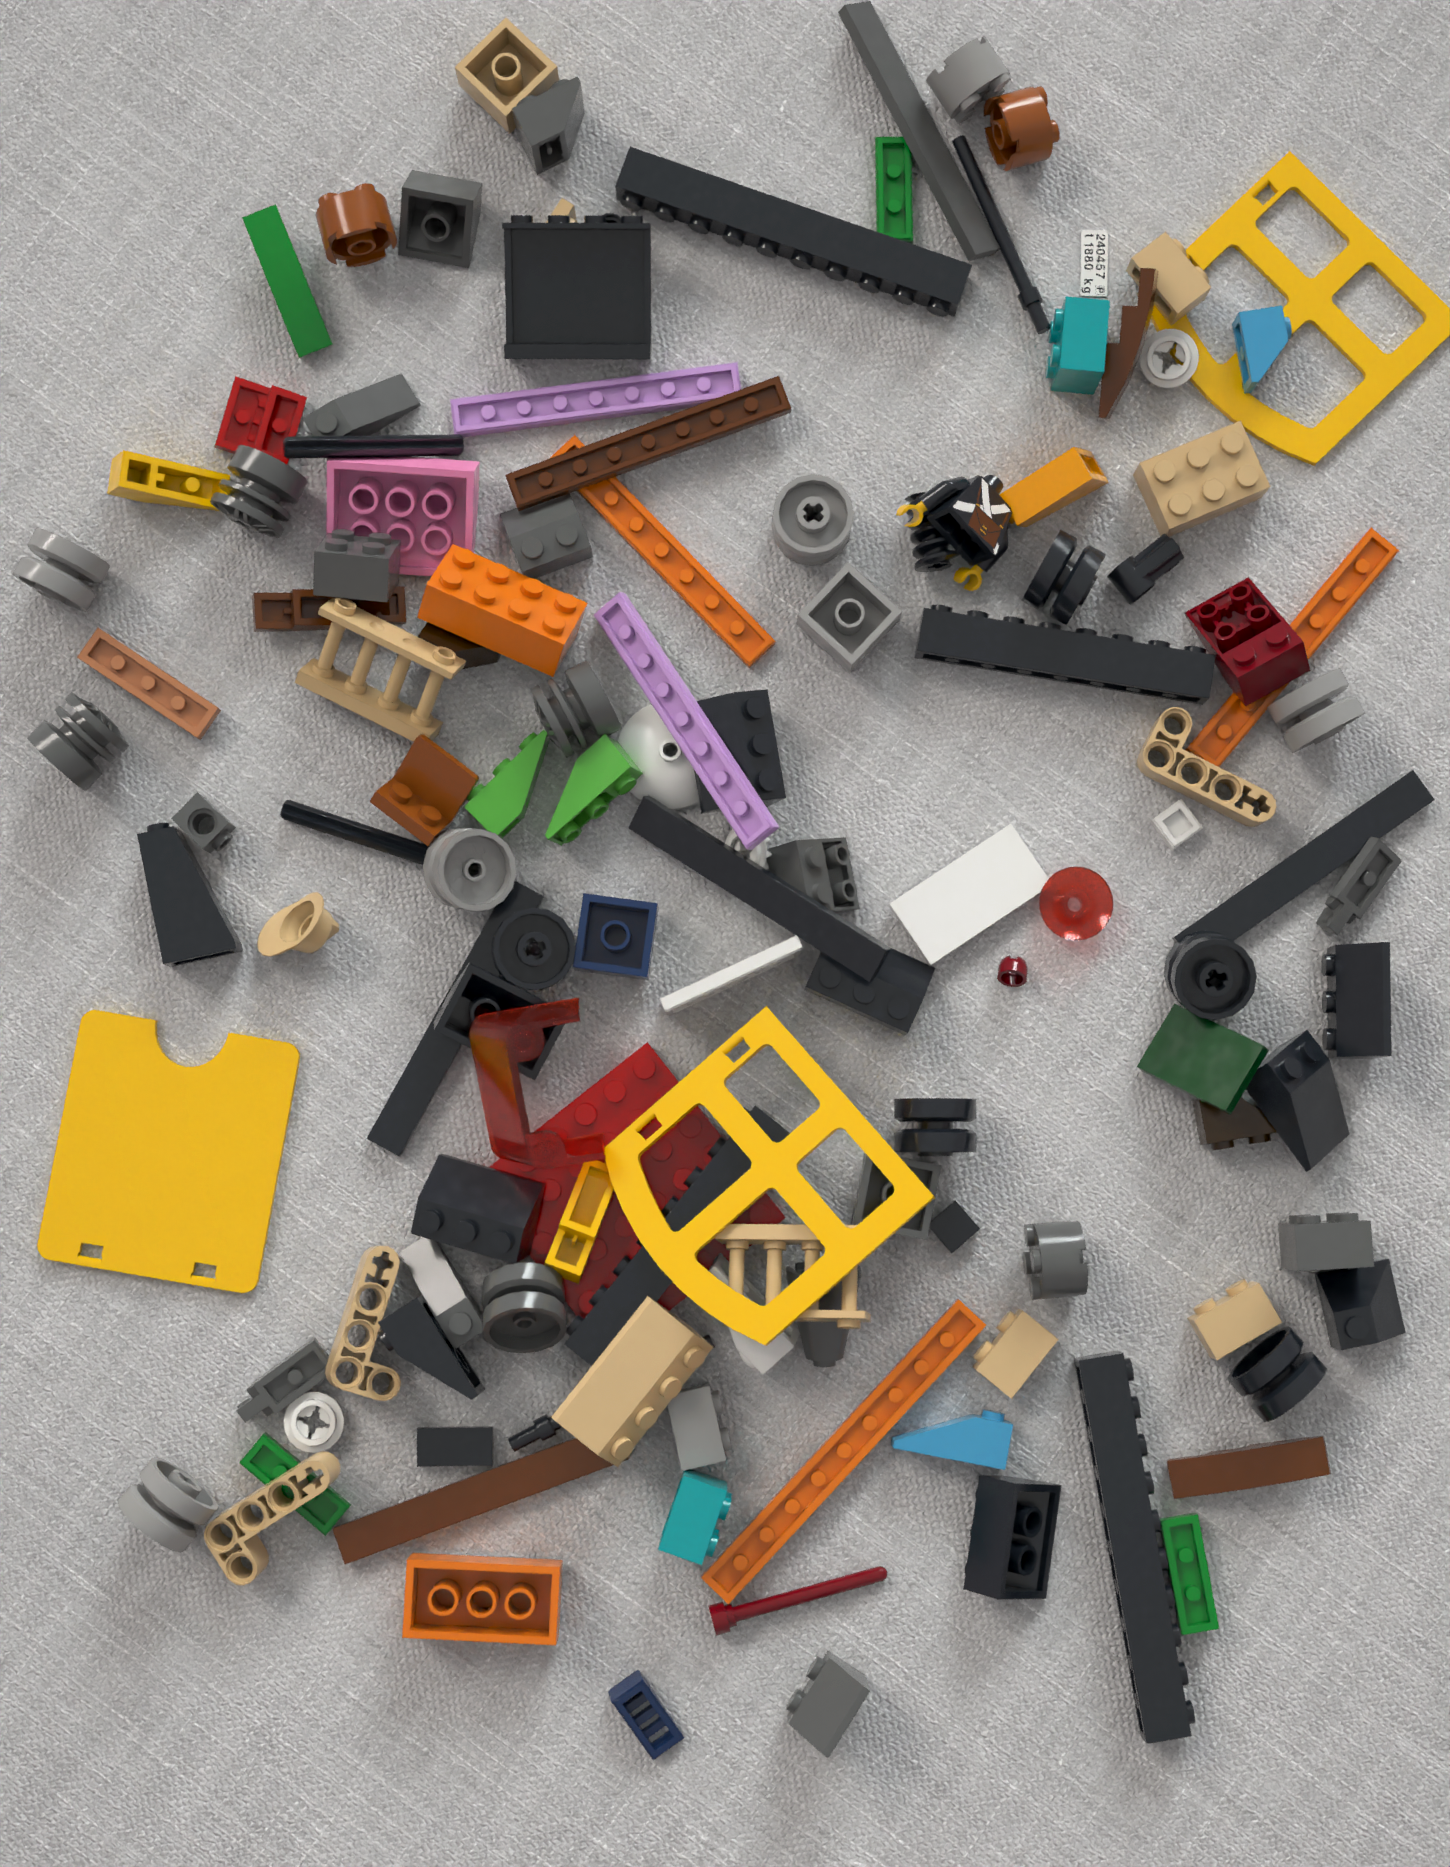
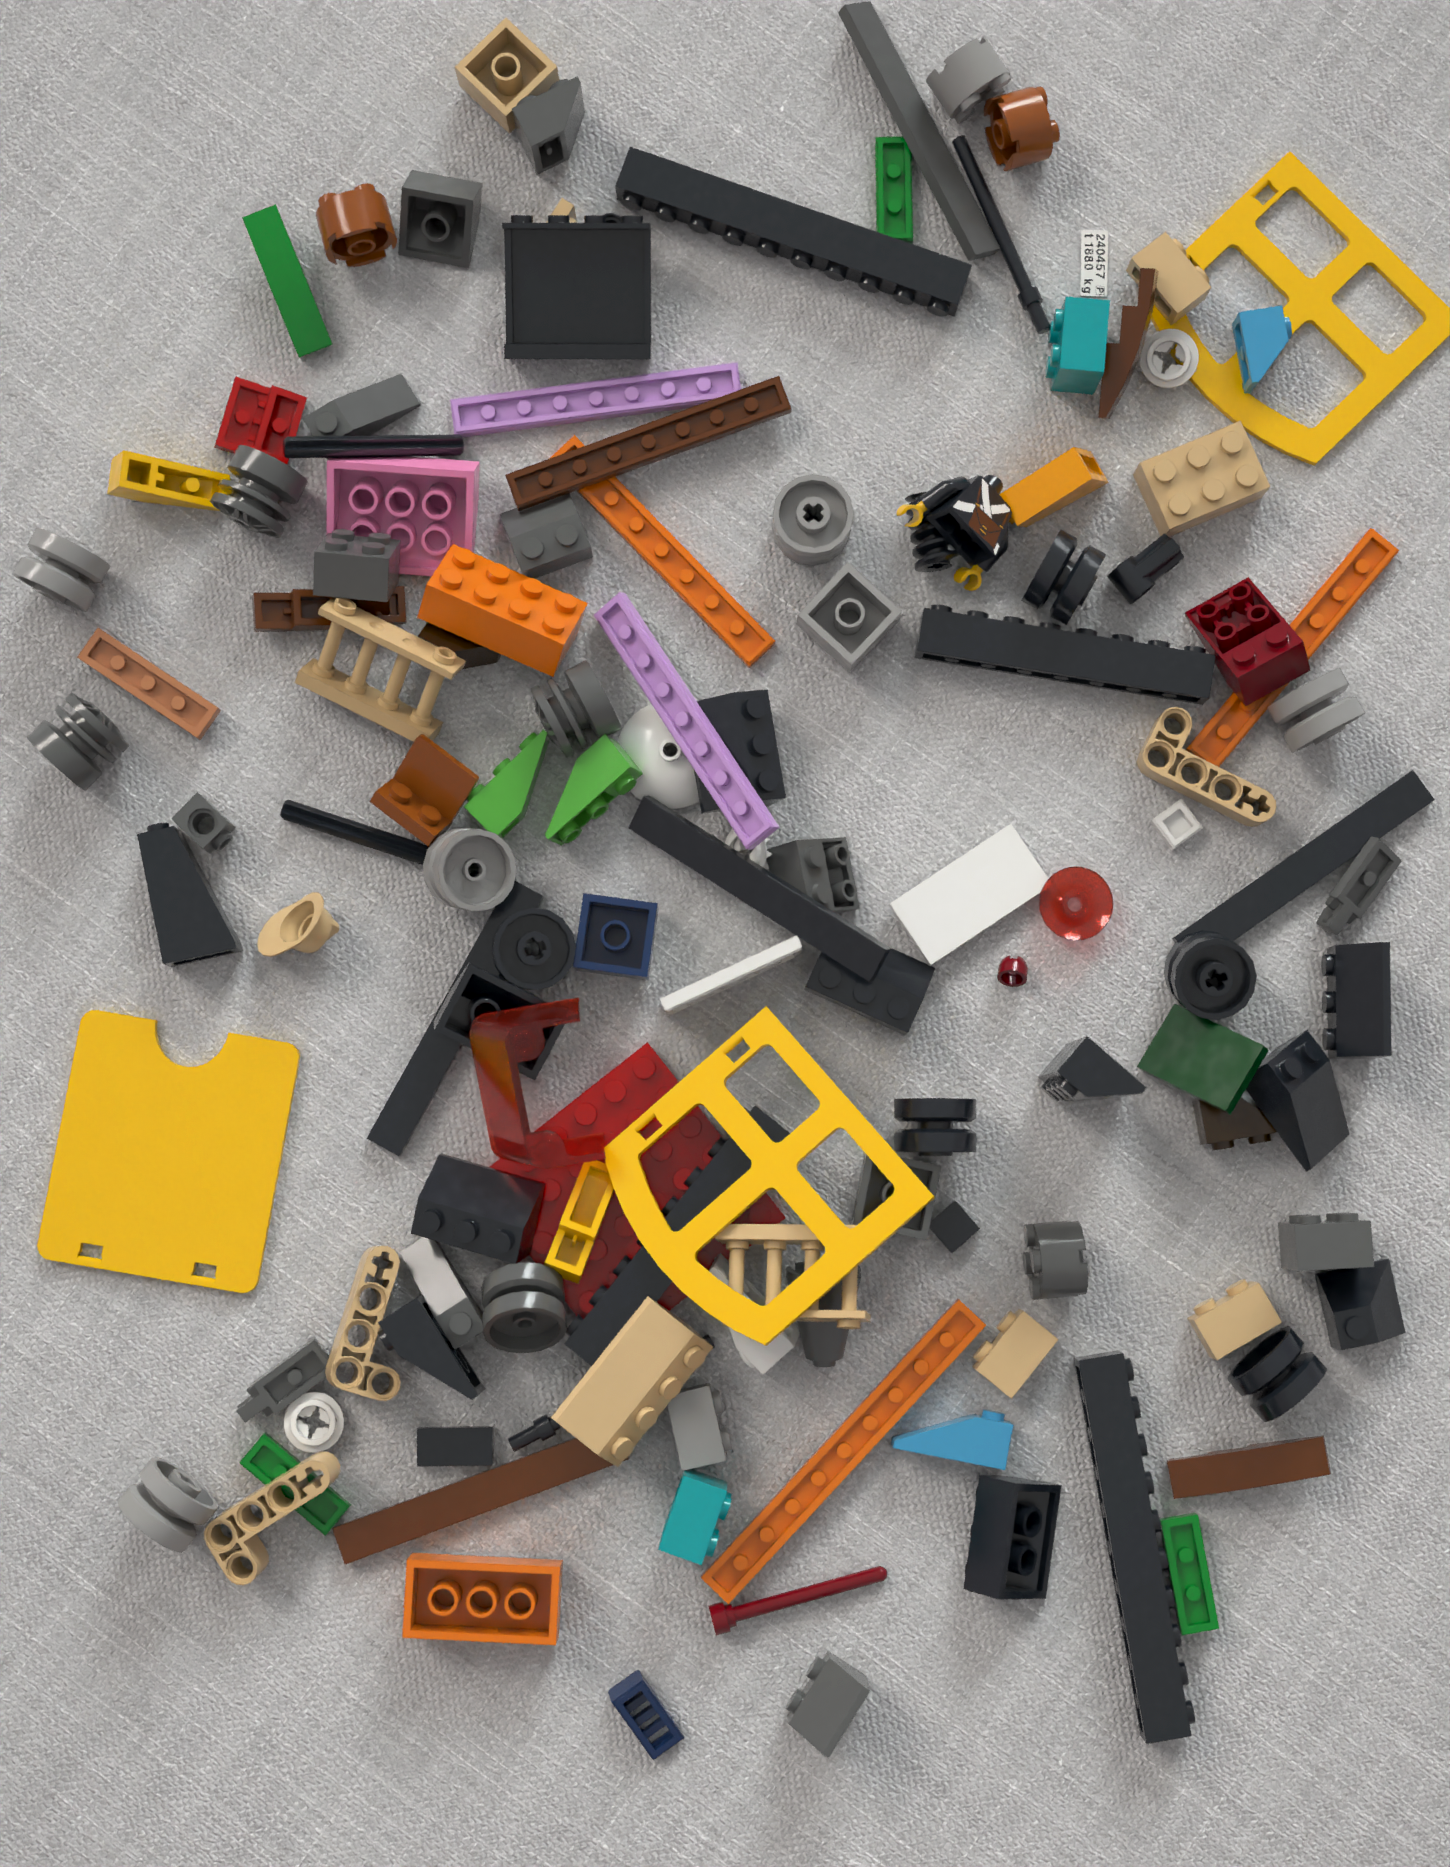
none -> black slope [1038,1036,1147,1102]

